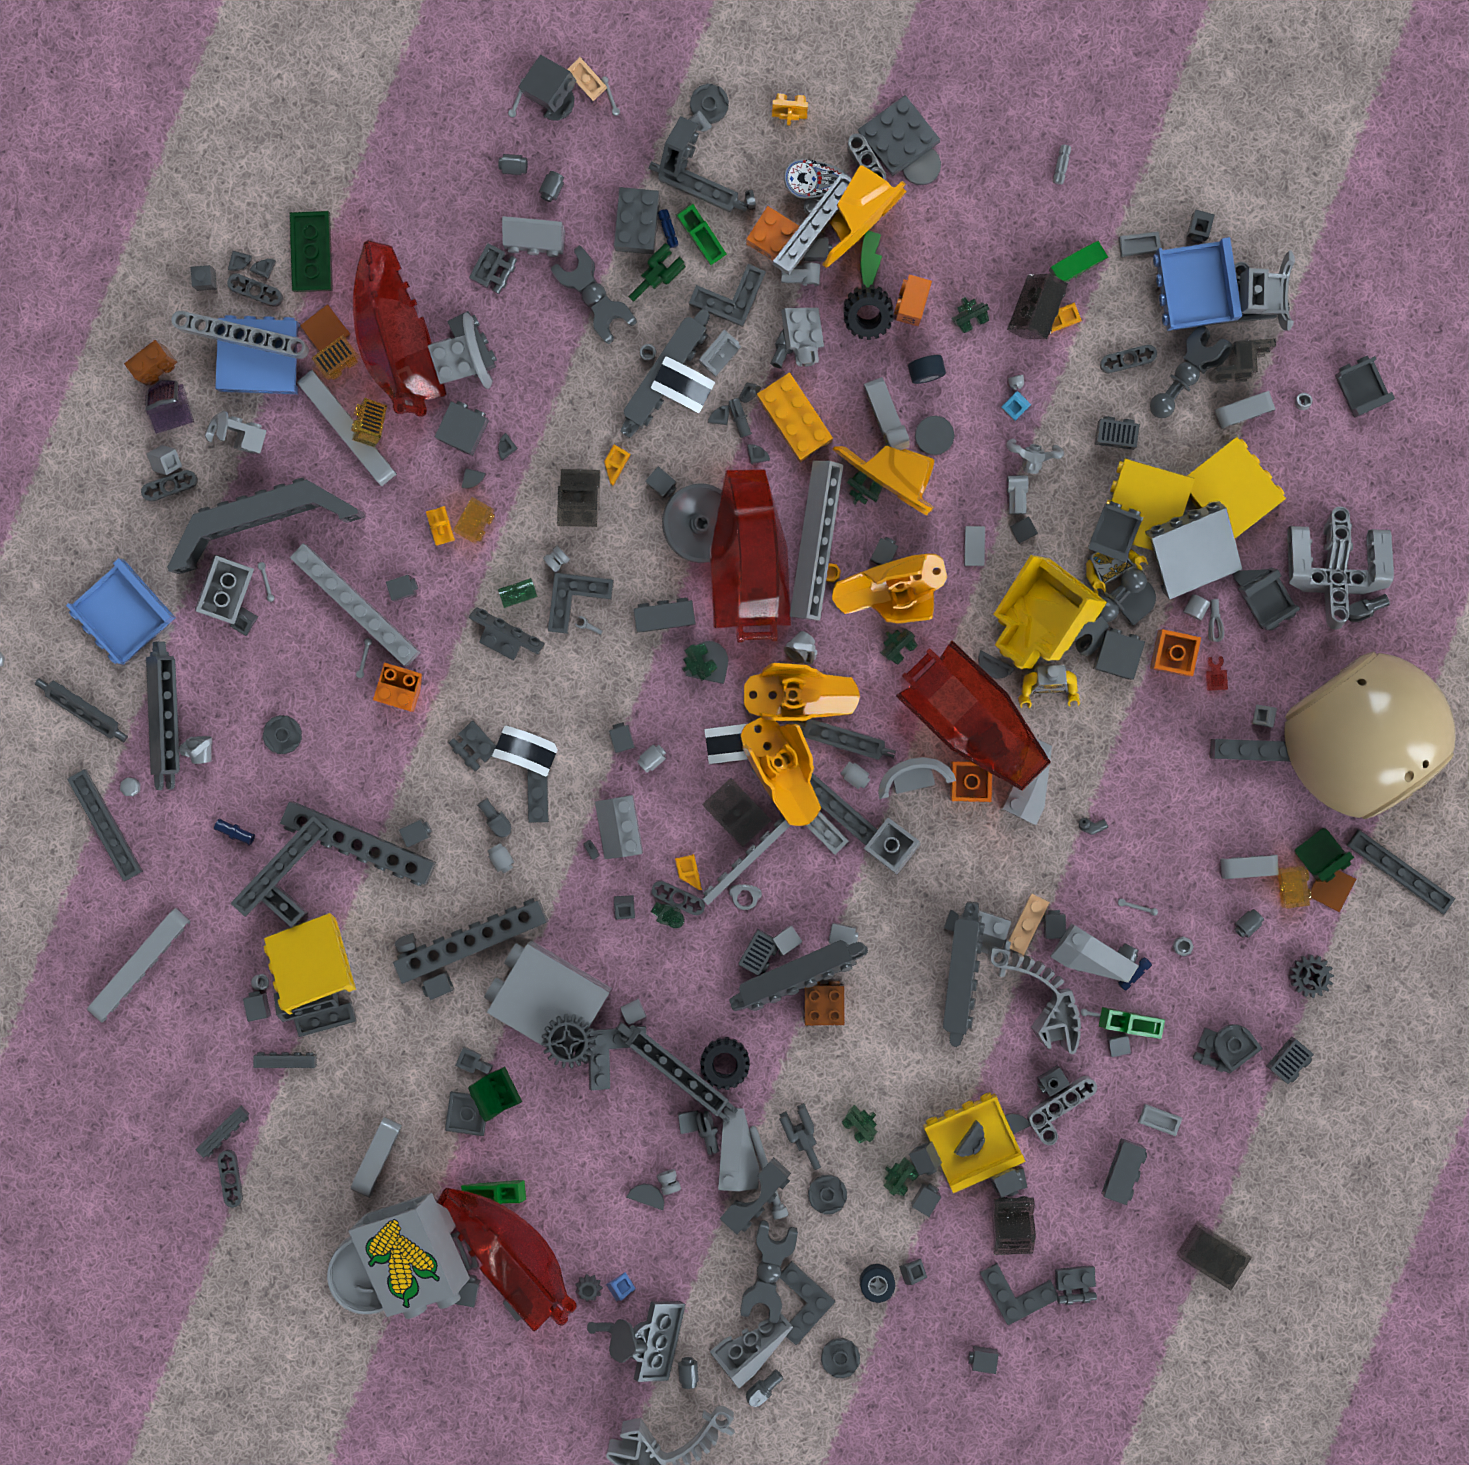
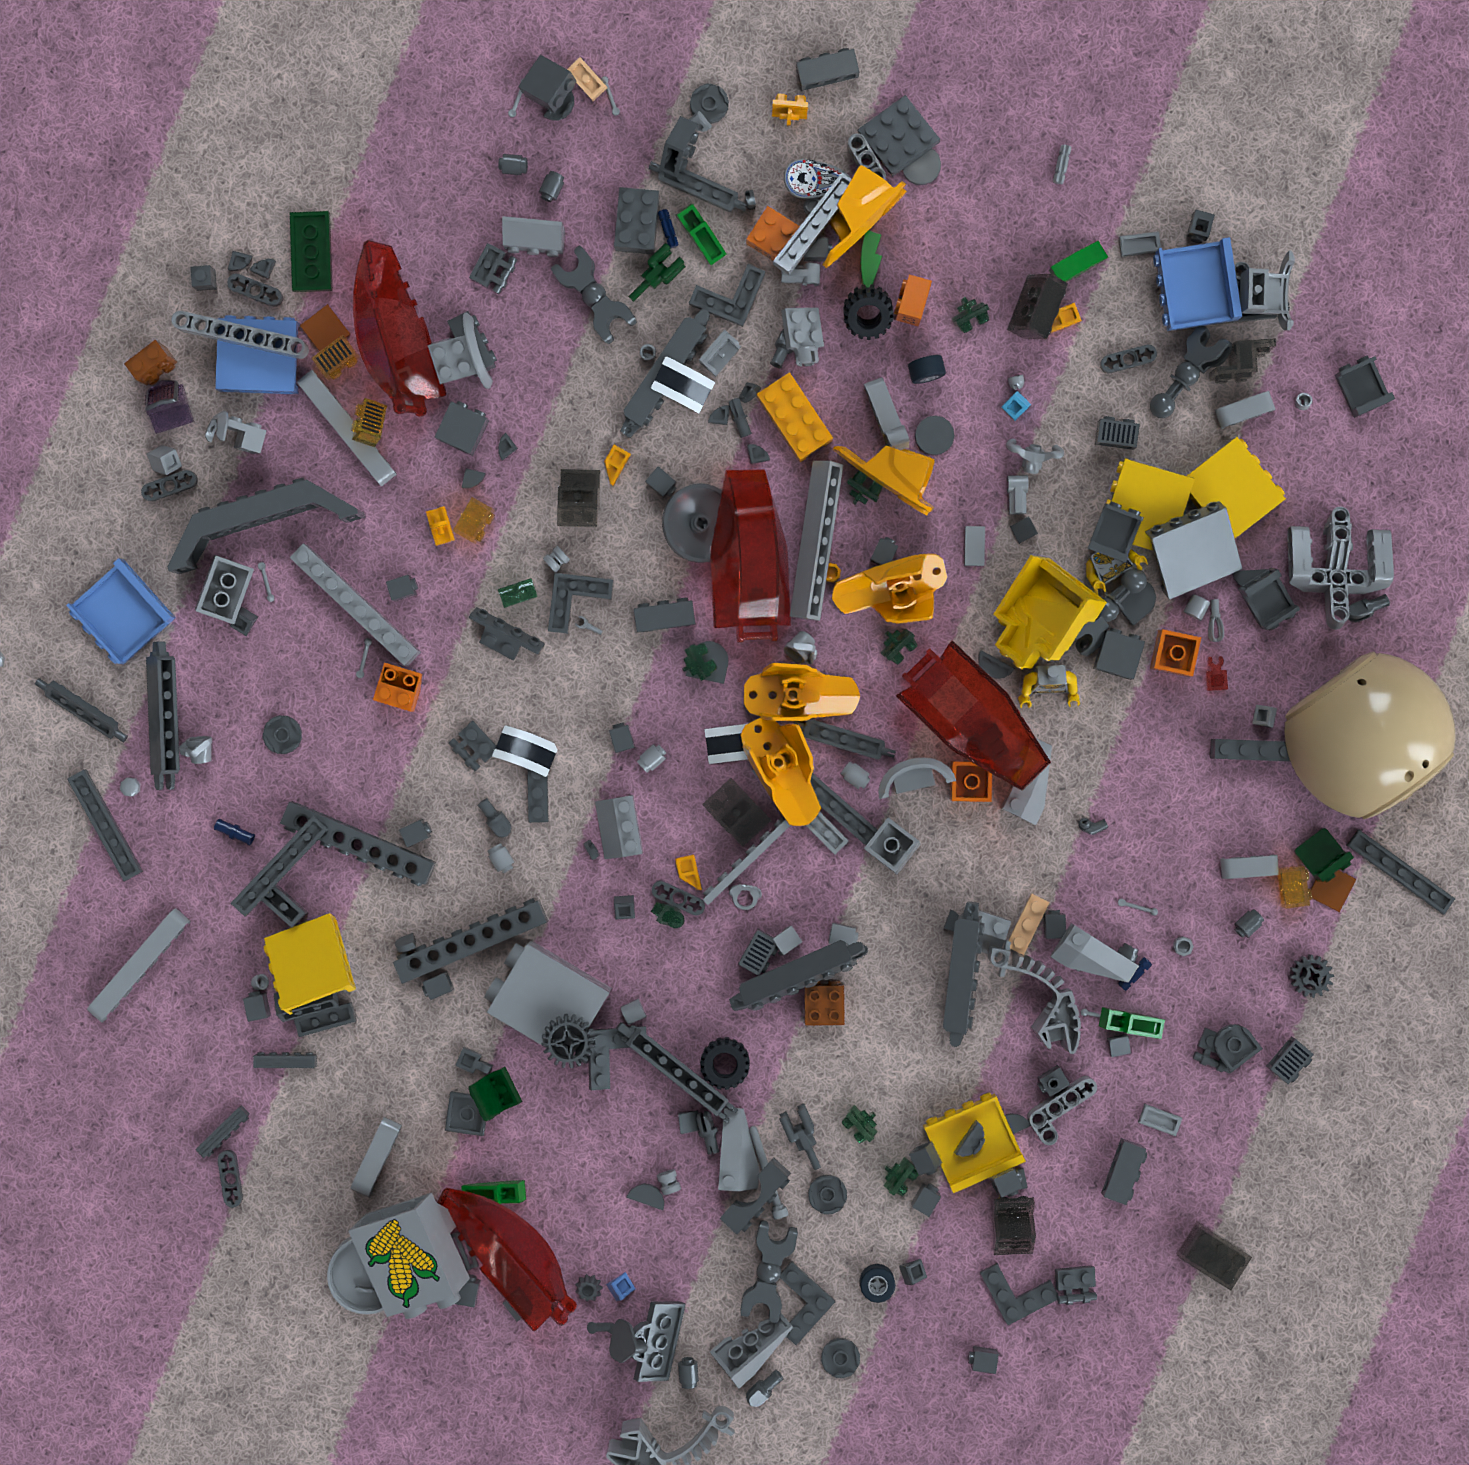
none -> dark grey brick [796,48,860,91]

